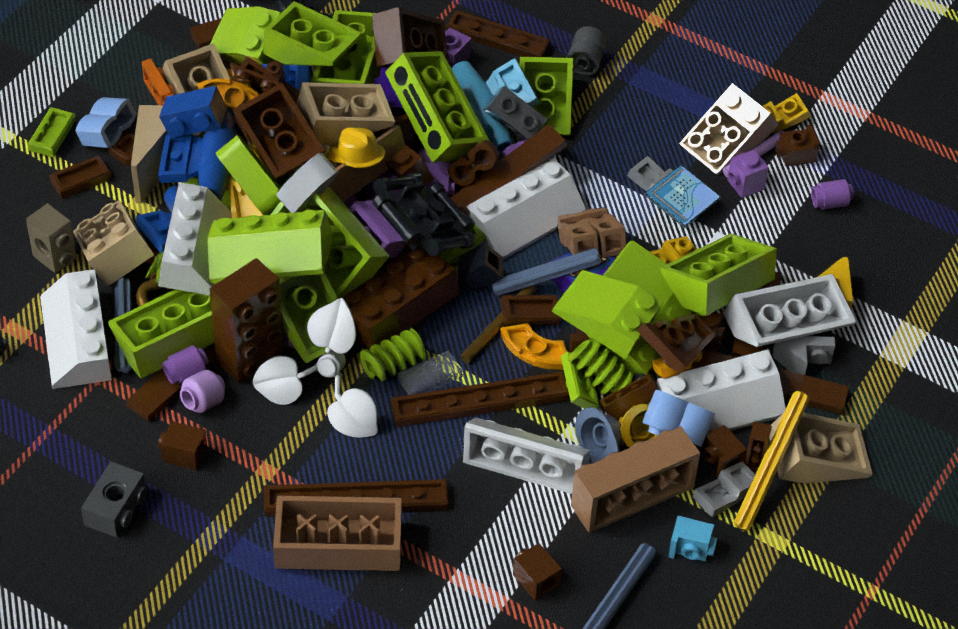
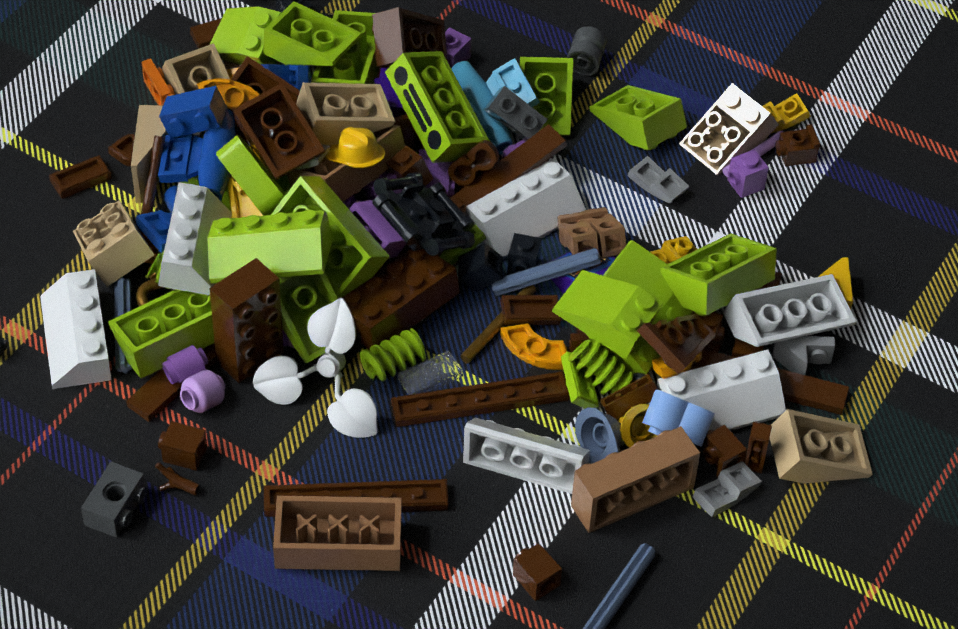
dark tan brick [26,203,77,274] -> none
lime plate [27,107,76,157] -> none
light blue brick [75,97,136,148] -> none
reddish brown hinge [230,61,286,92] -> none
light grey slope [276,153,339,213] -> none
reddish brown tile [446,10,551,57] -> none
piece [644,165,721,228] -> none
medium azure brick [668,516,717,562] -> none
yellow axle [733,391,810,531] -> none
medium lavender brick [811,179,854,210] -> none
none -> reddish brown bar [141,135,166,214]
none -> reddish brown bar [155,462,200,495]
none -> black brick [507,233,542,275]
none -> lime slope [589,85,687,150]

